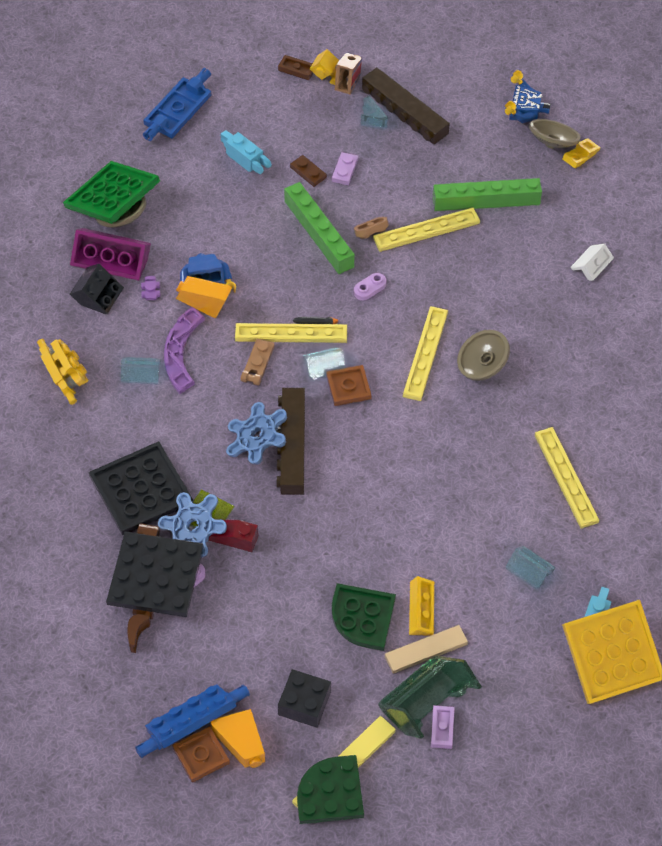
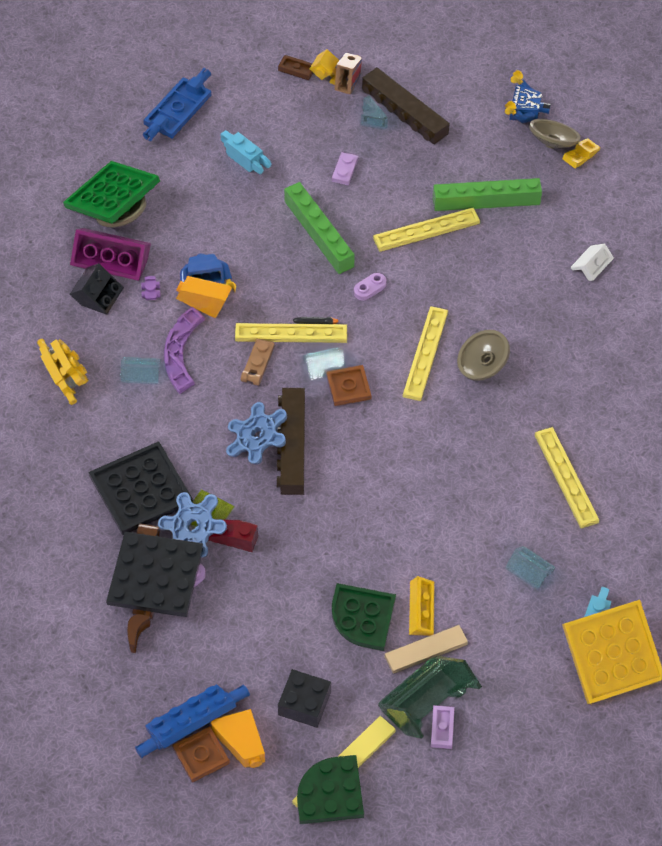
reddish brown plate [290,155,327,187] -> none
medium nougat plate [354,217,389,239] -> none

